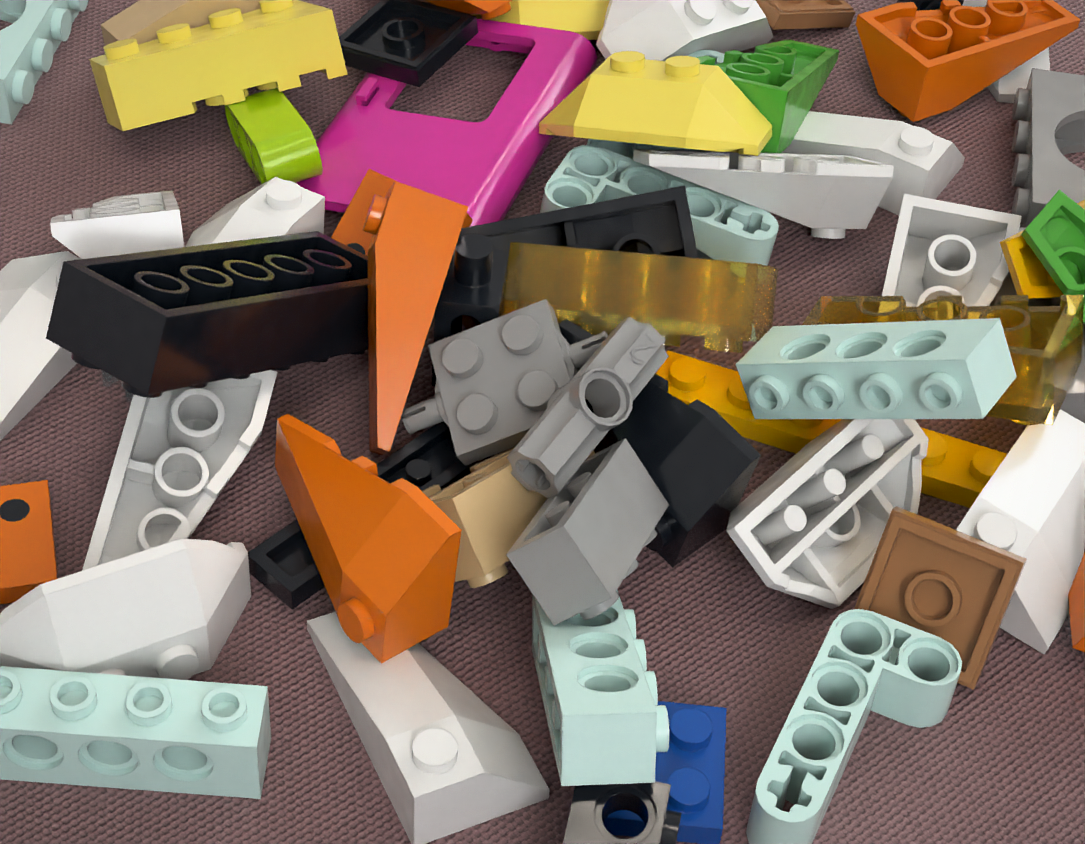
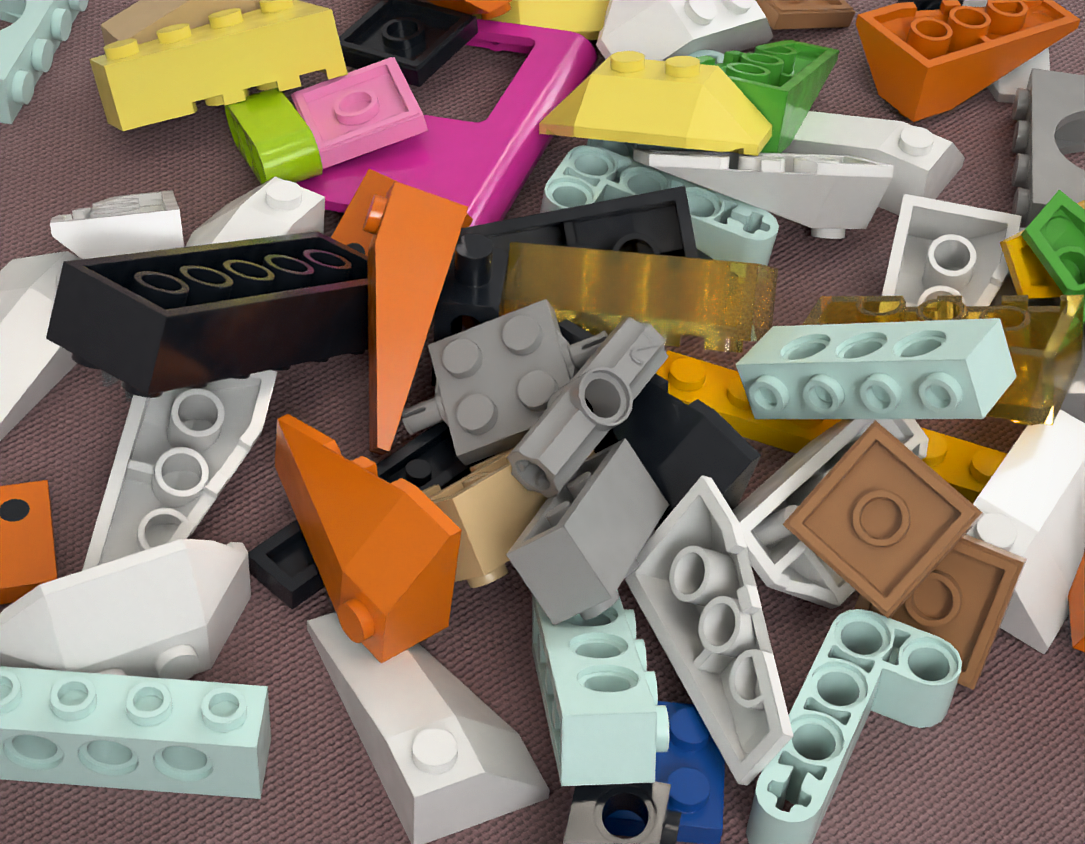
none -> bright pink plate [290,57,428,169]
none -> white wedge [625,475,793,785]
none -> medium nougat tile [783,420,983,618]

